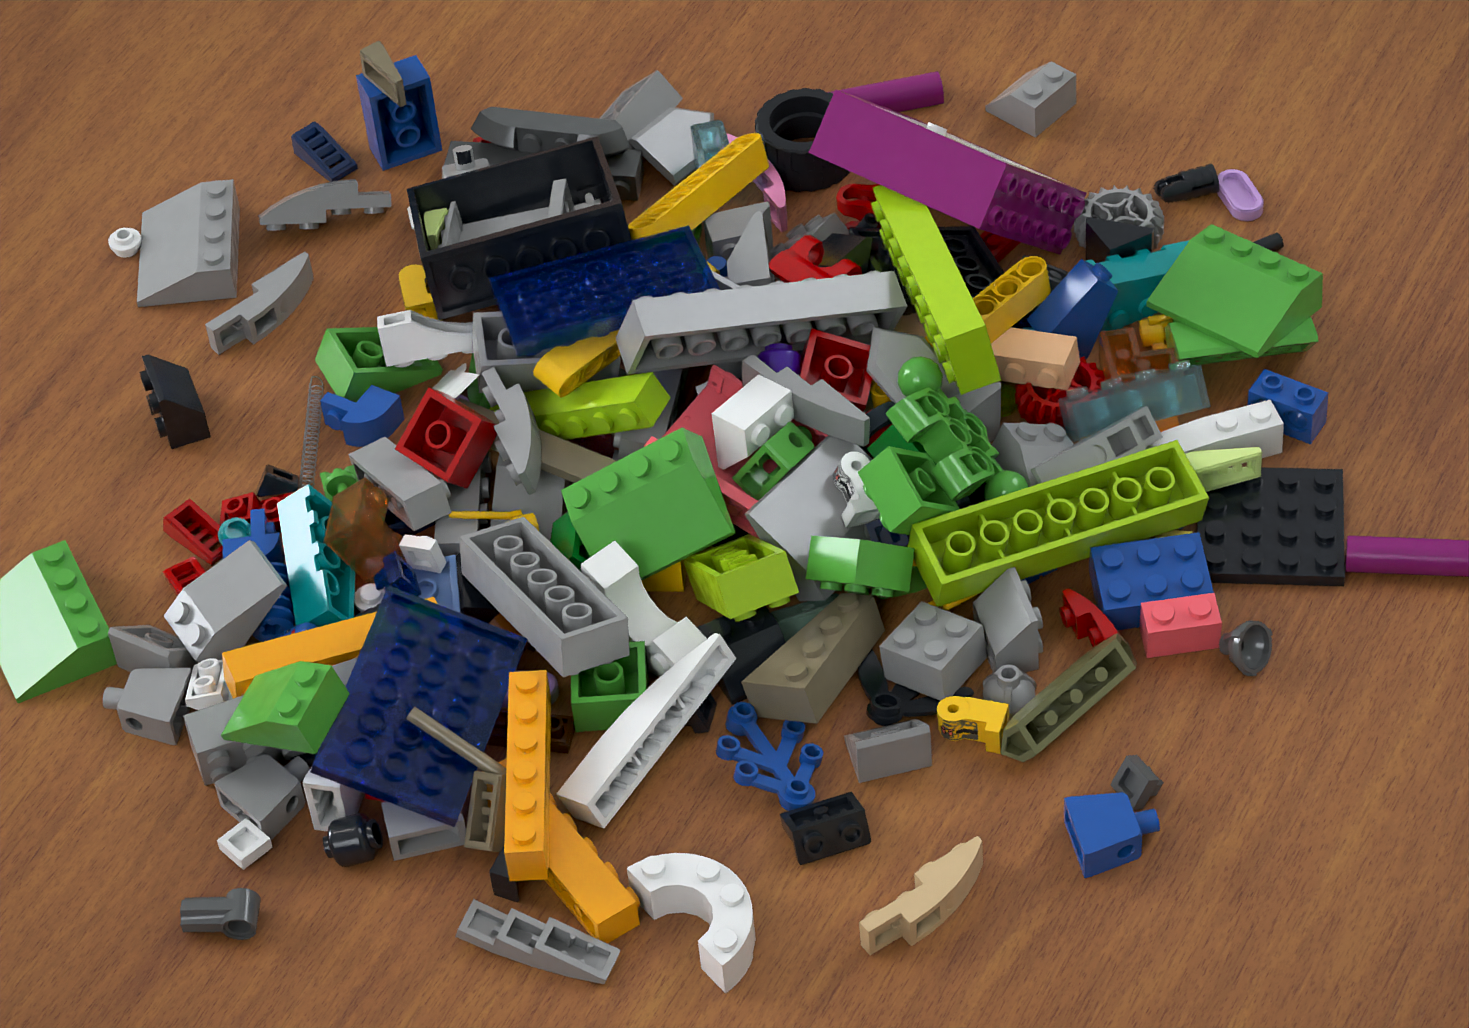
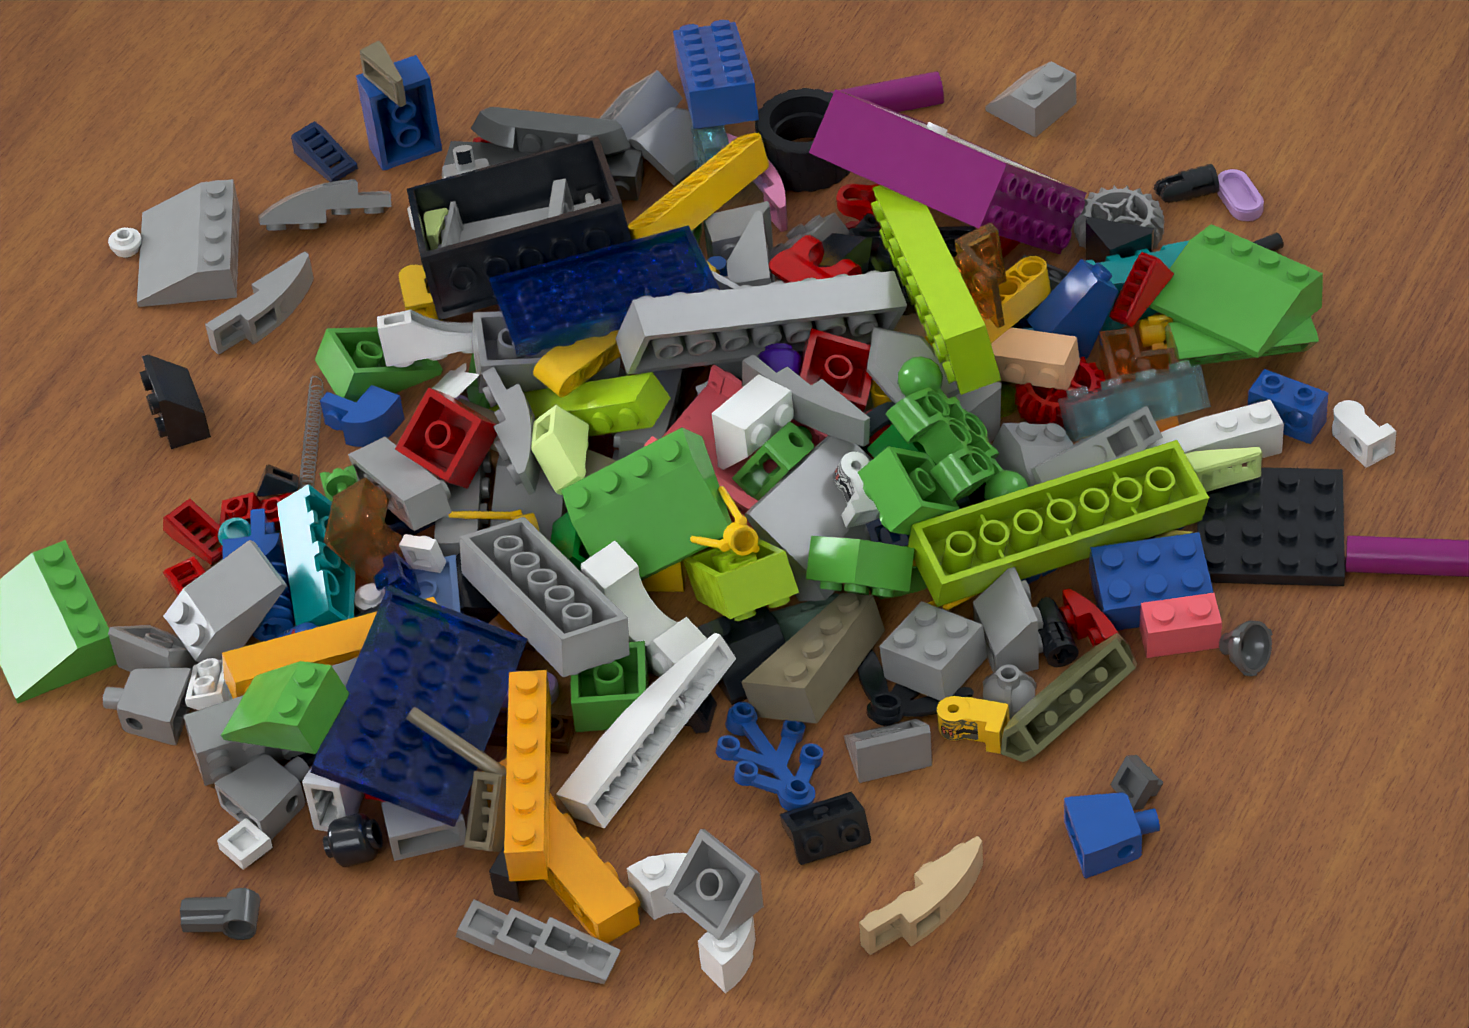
none -> yellowish green slope [531,405,589,495]
none -> light grey slope [664,829,764,940]
none -> blue brick [673,20,759,129]
none -> yellow plant [690,486,760,556]
none -> clear orange bracket [954,222,1007,328]
none -> black hinge [1037,596,1079,667]
none -> red slope [1109,252,1174,328]
none -> white leg [1332,400,1396,468]

